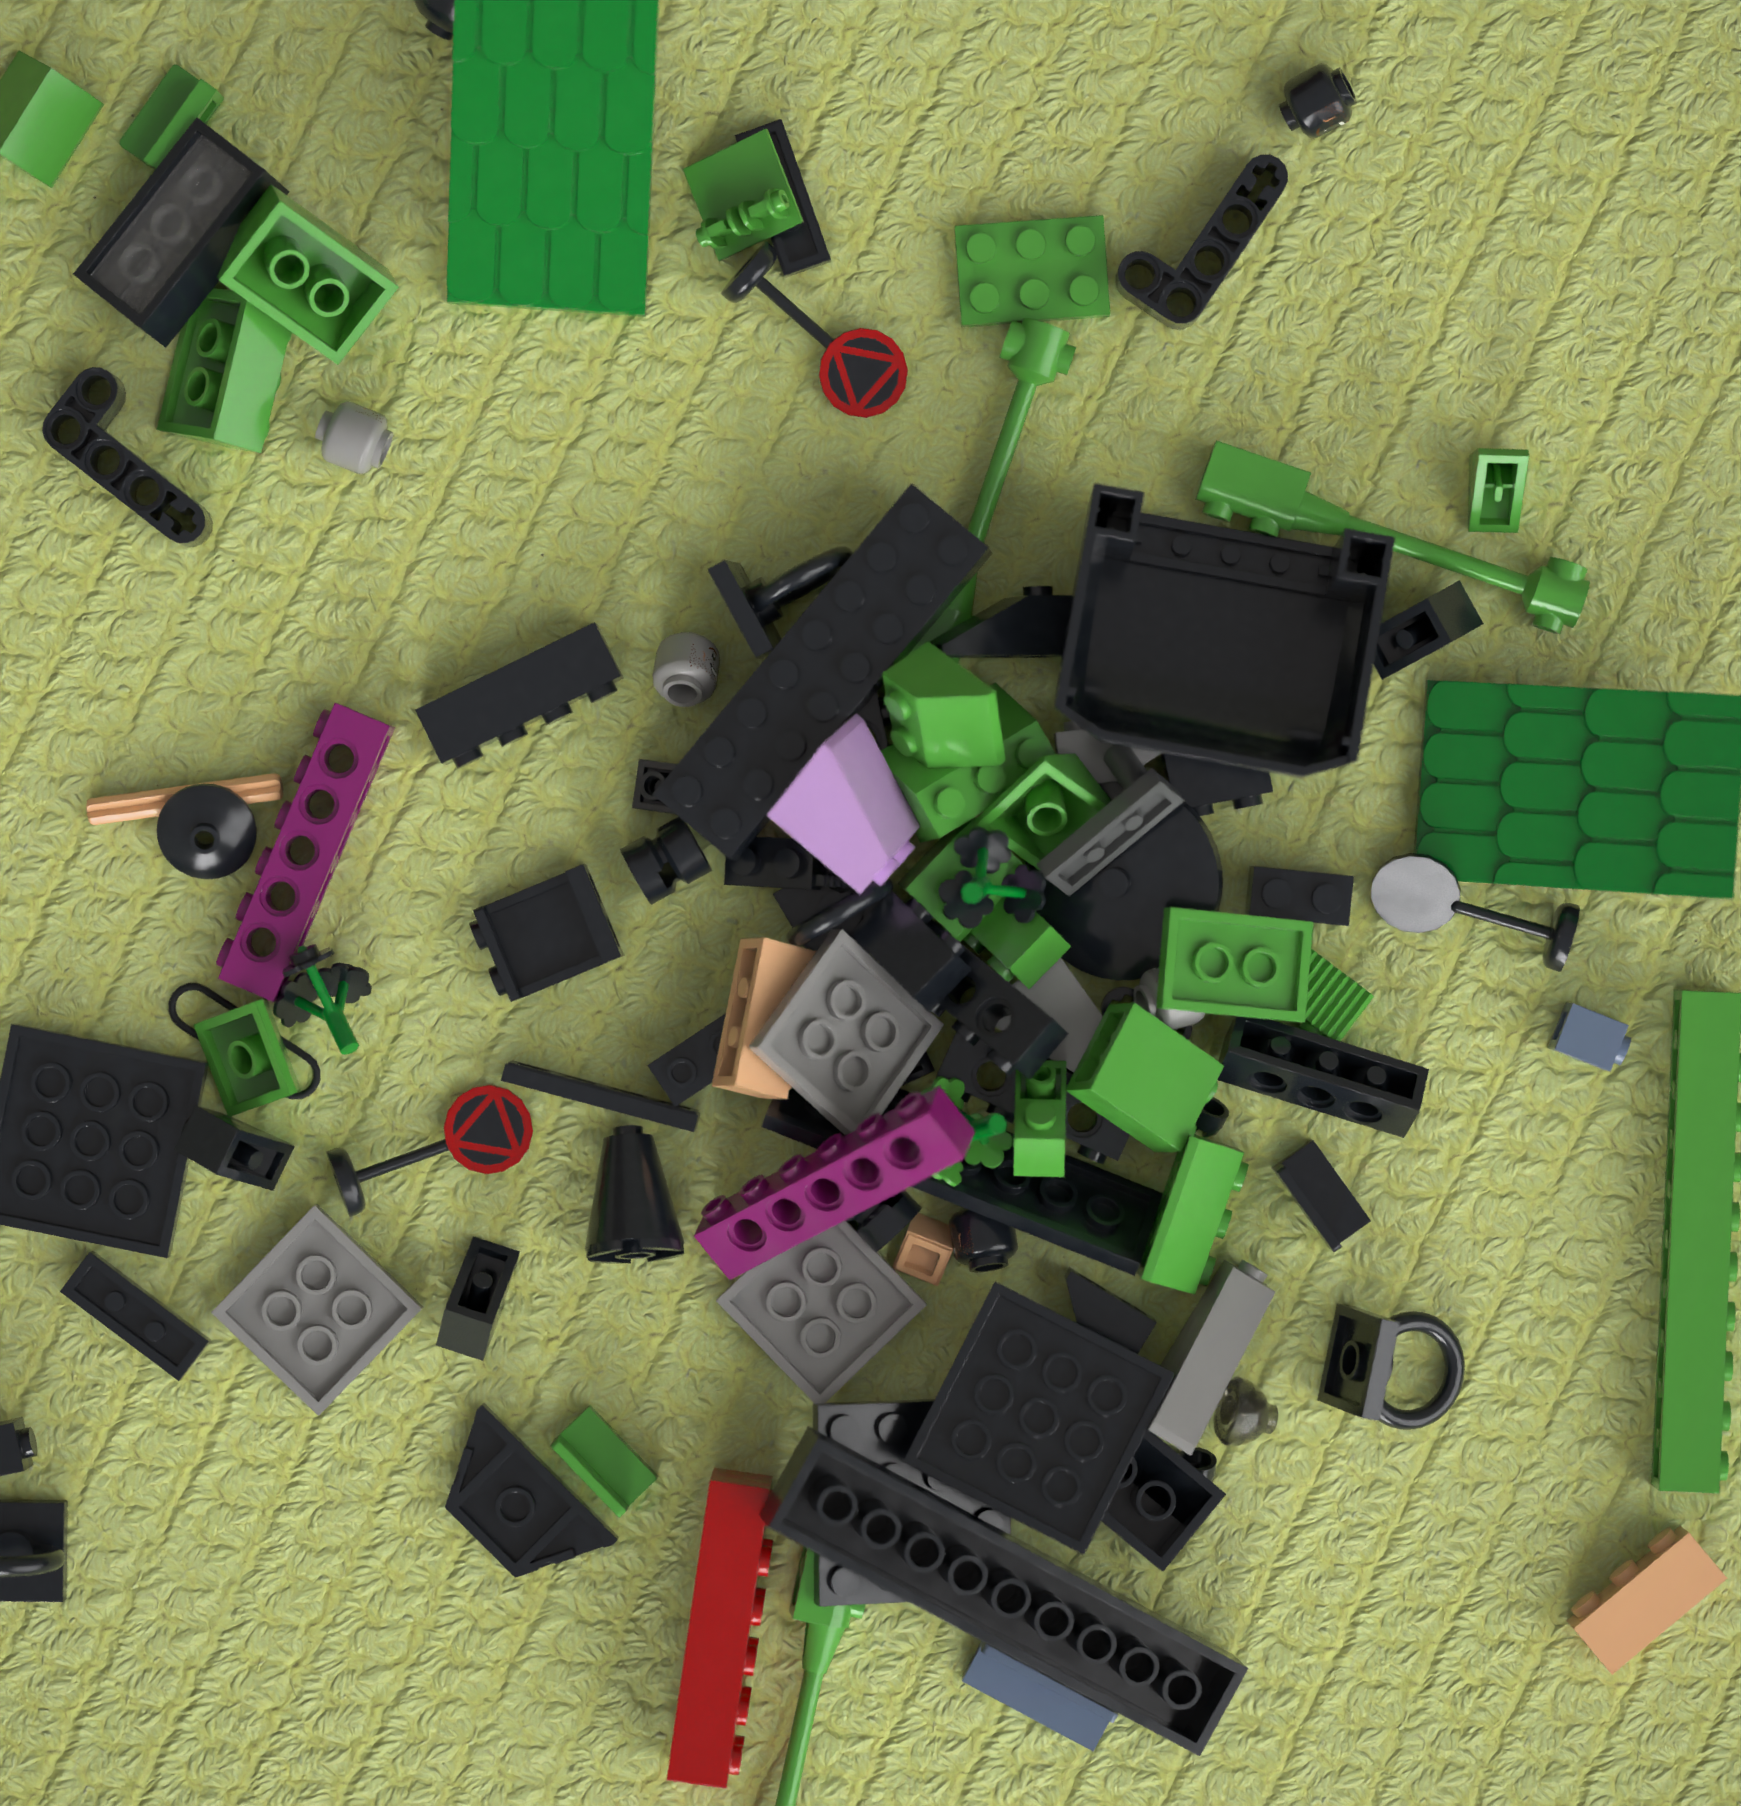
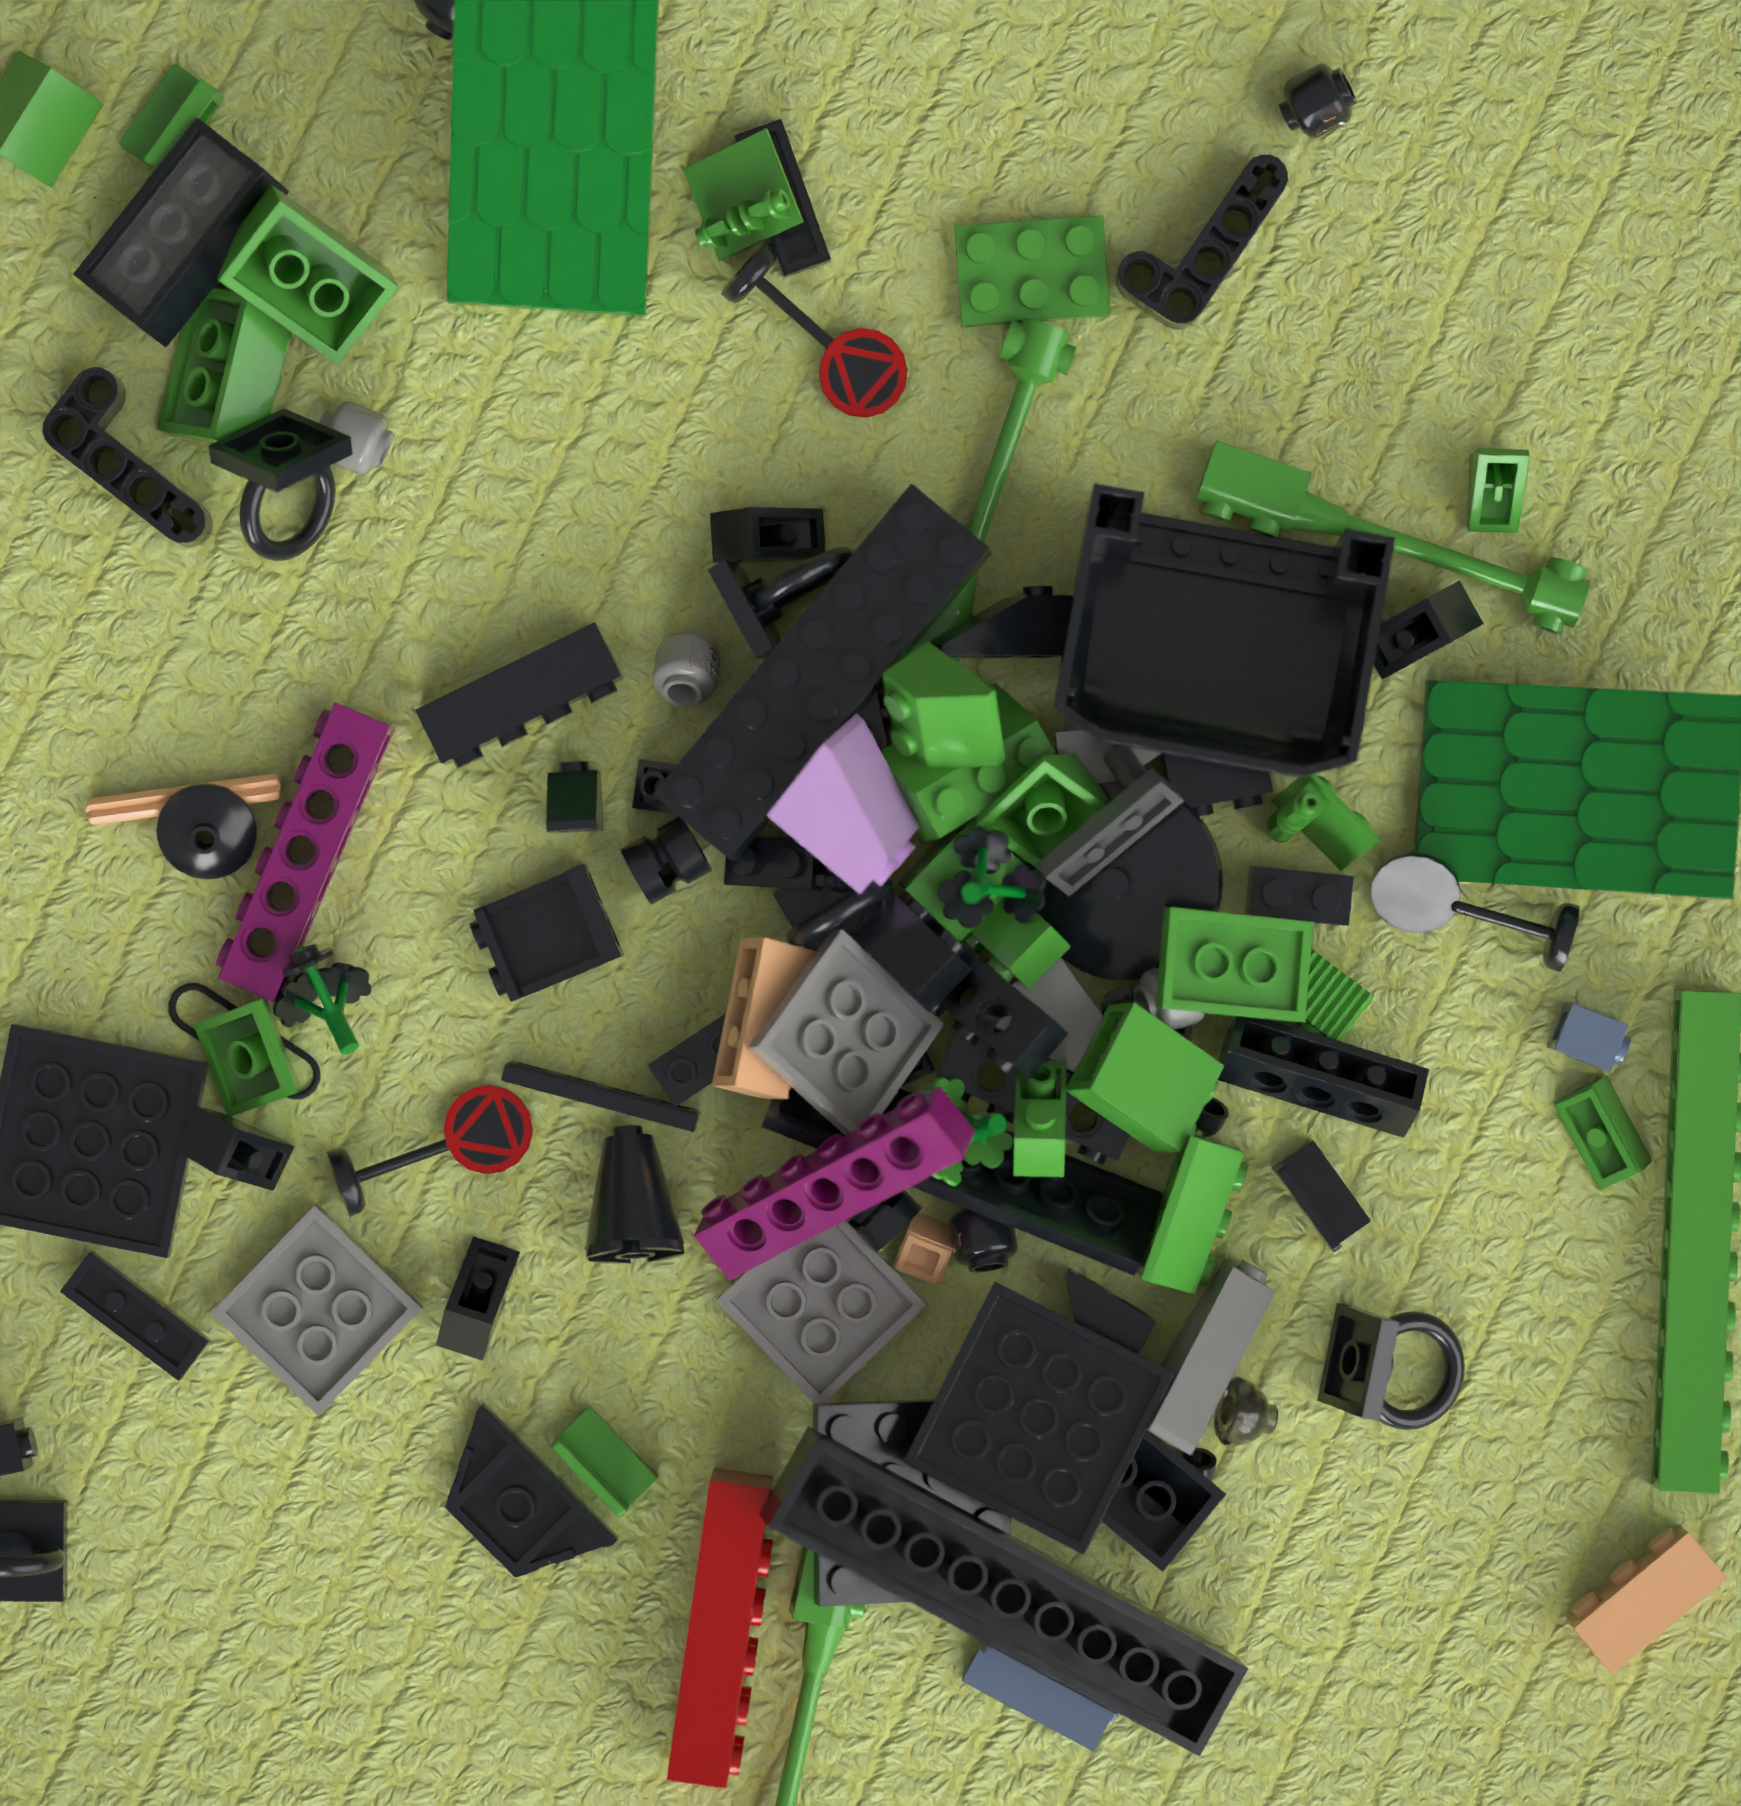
none -> black tile [208,408,353,561]
none -> black slope [546,761,604,833]
none -> black slope [710,507,825,563]
none -> bright green hinge [1266,774,1381,871]
none -> bright green slope [1553,1075,1652,1190]

